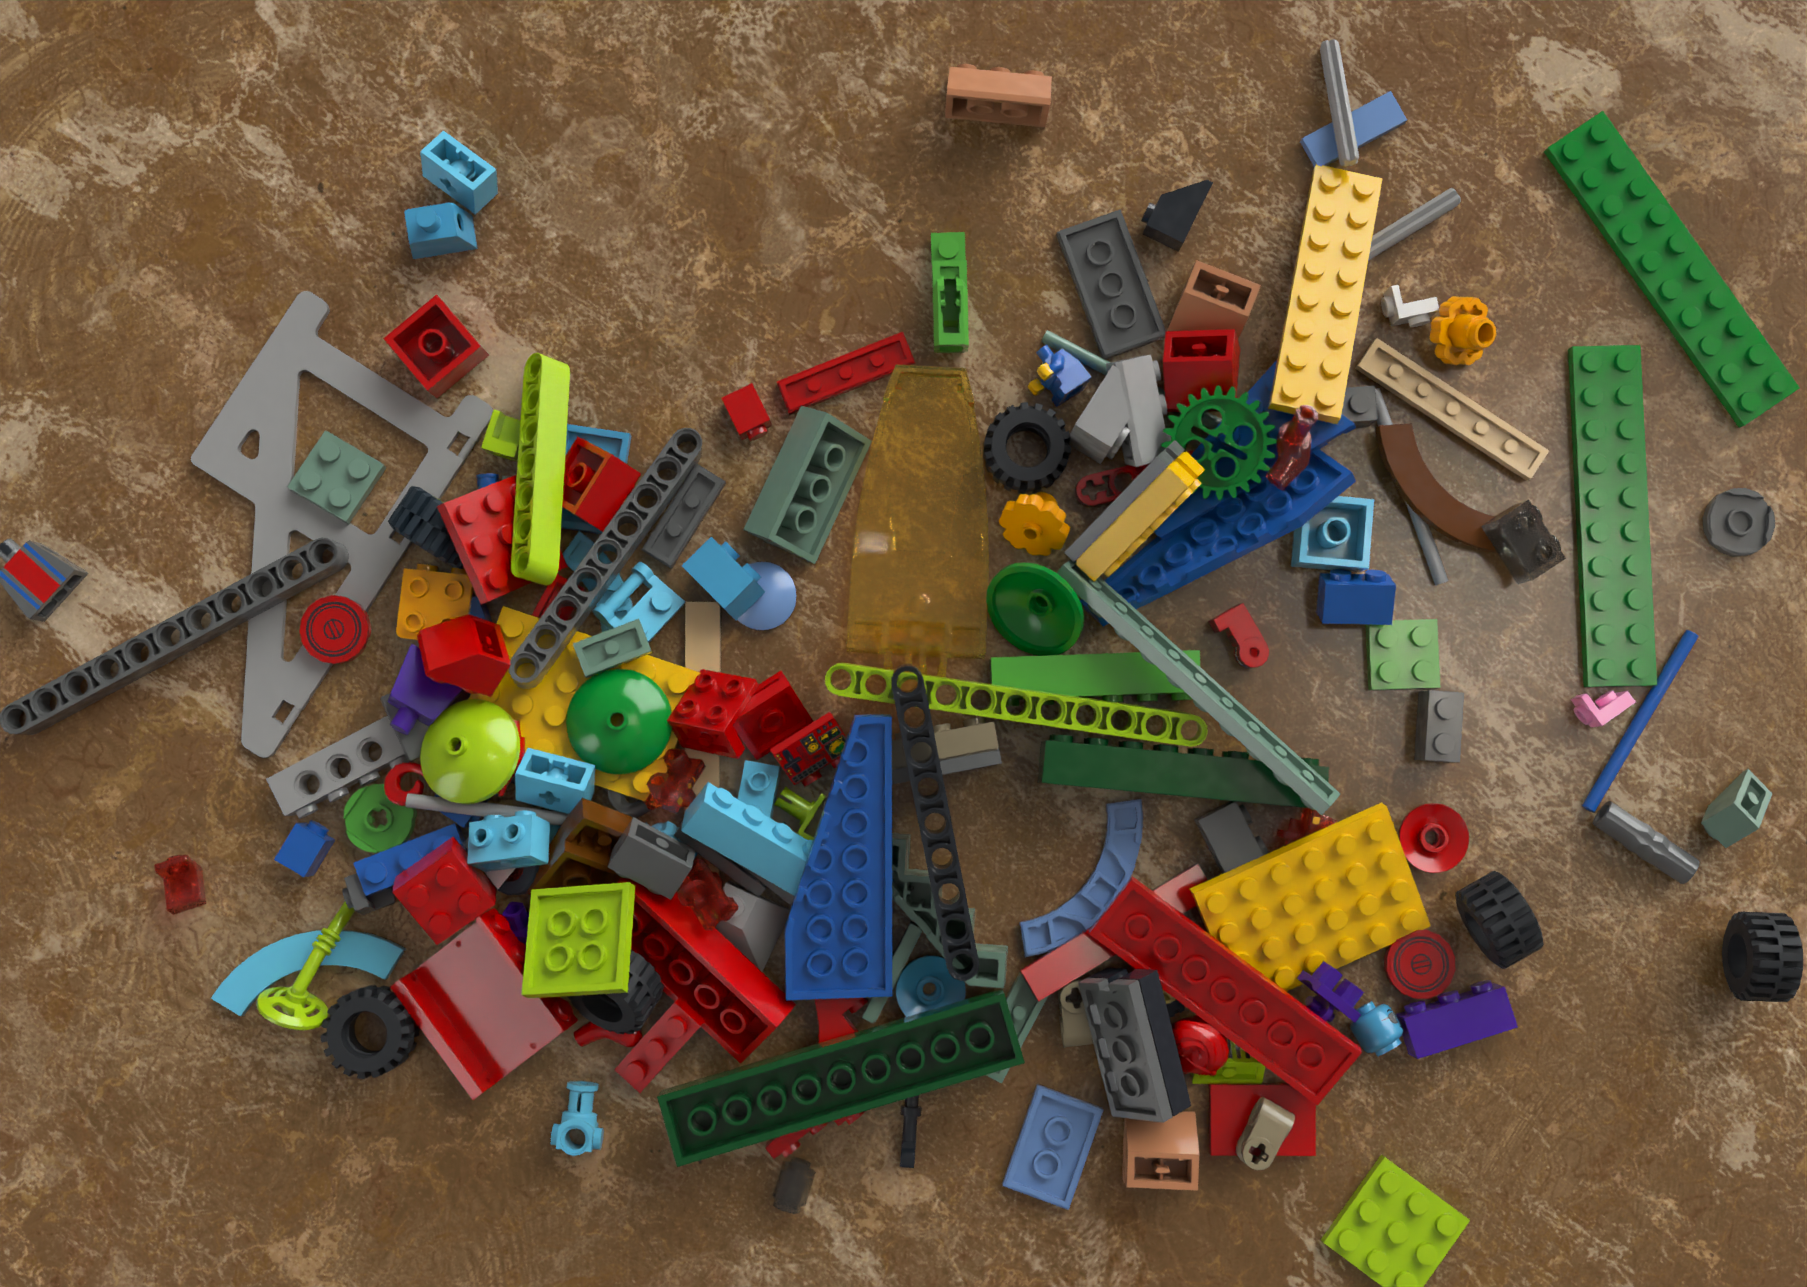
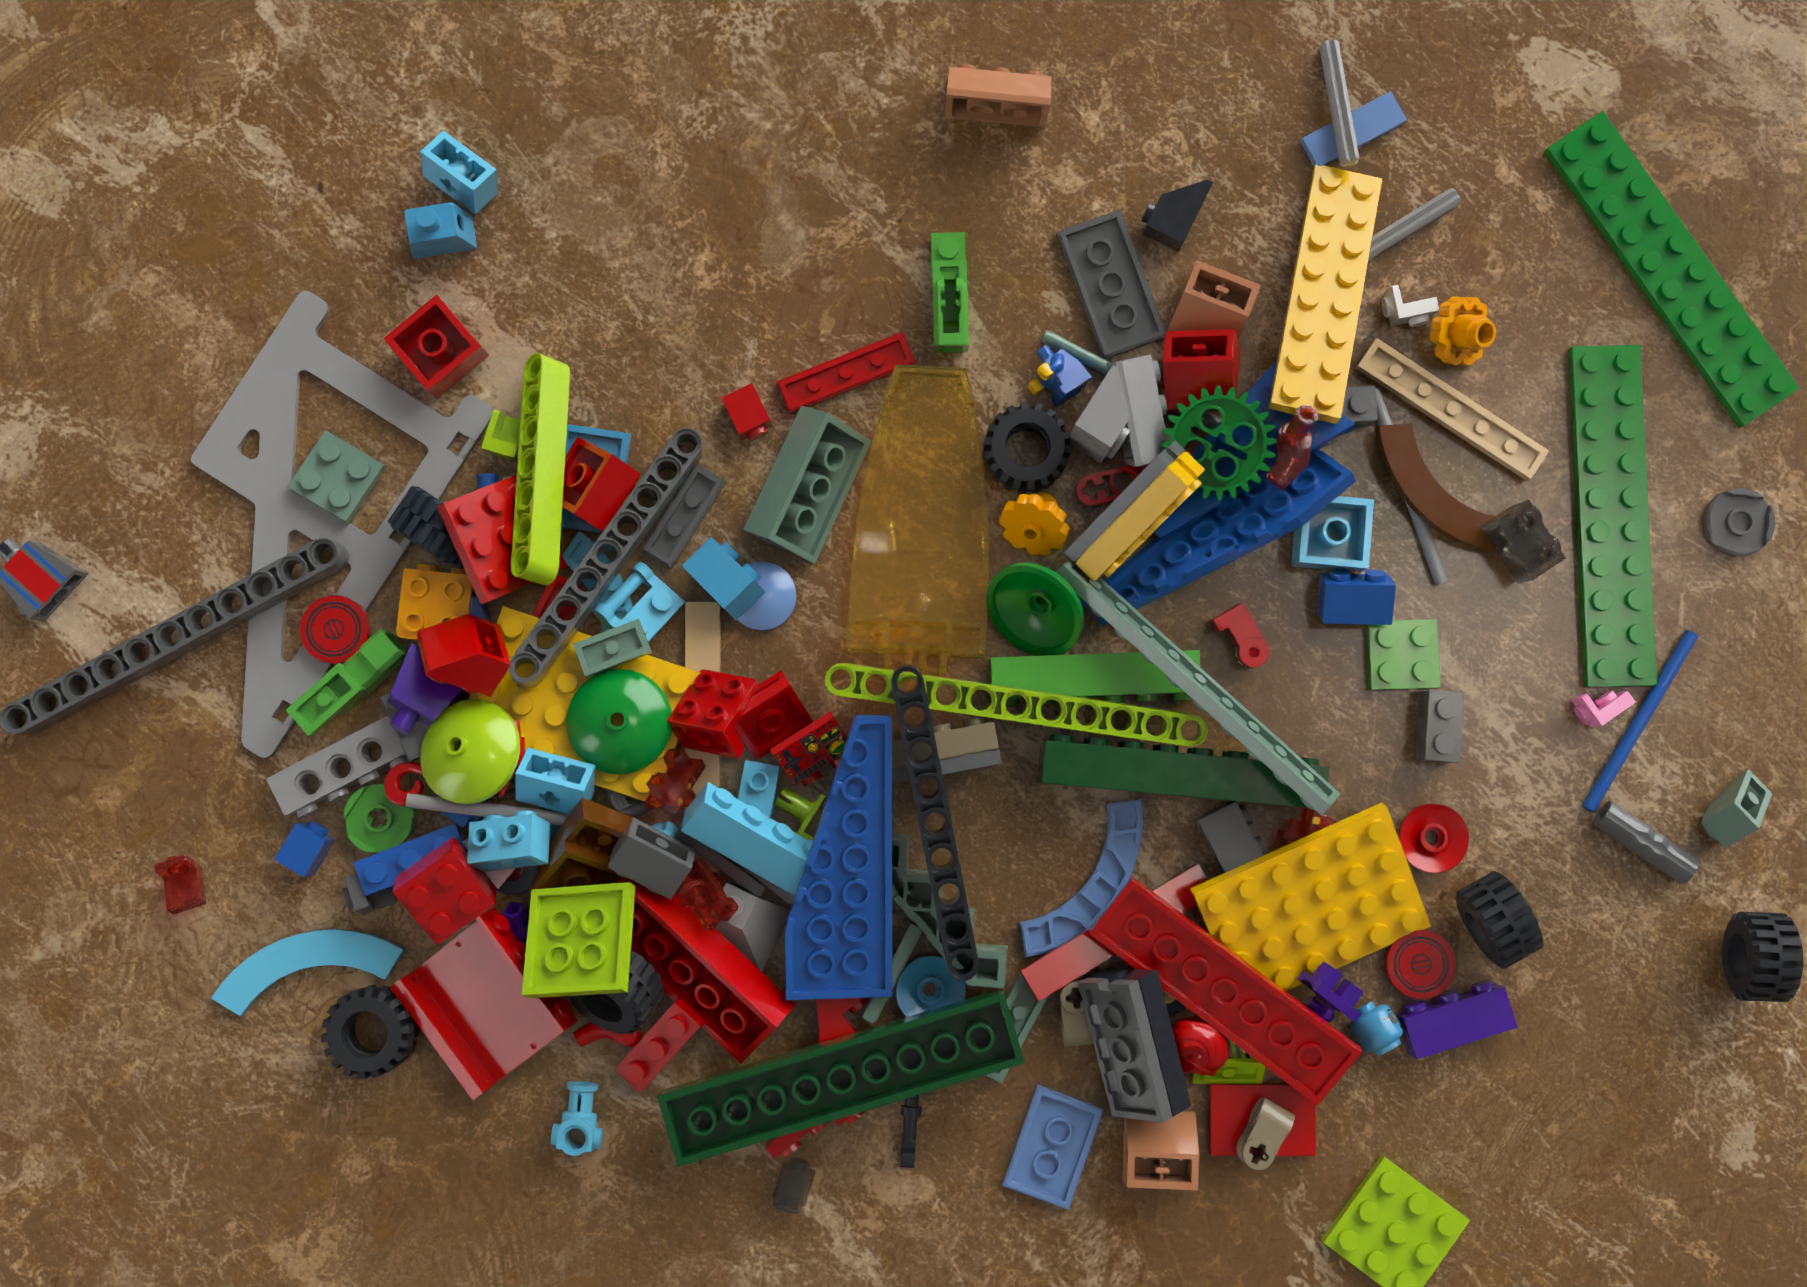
lime dish [256,902,355,1030] -> none
none -> bright green plate [286,628,408,736]

